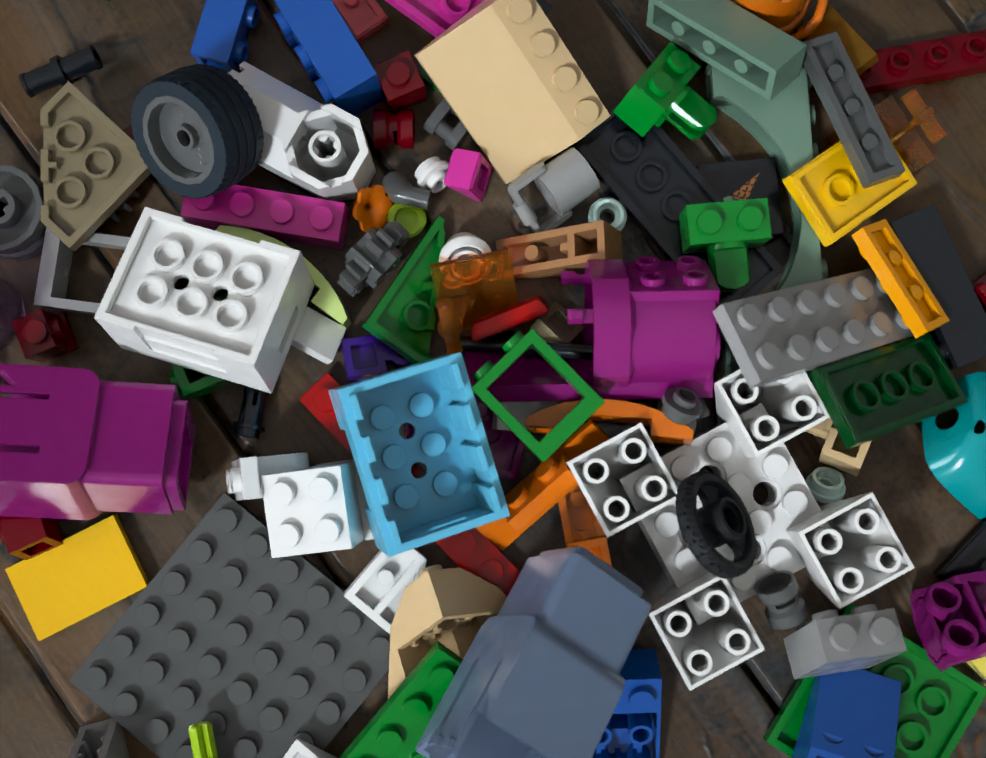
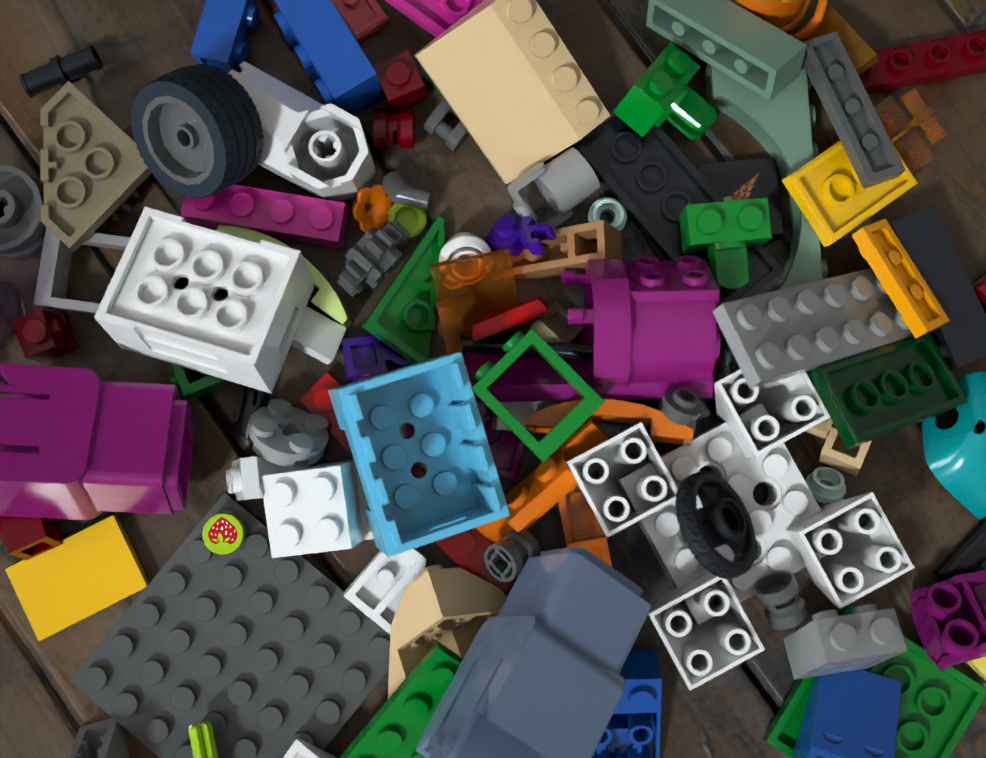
white plate [414,156,449,193] -> none
dark pink slope [444,148,493,202] -> none
none -> tile [202,513,246,555]
none -> light grey plate [245,399,329,467]
none -> dark purple plate [484,214,557,256]
none -> dark grey wheel [484,529,541,582]

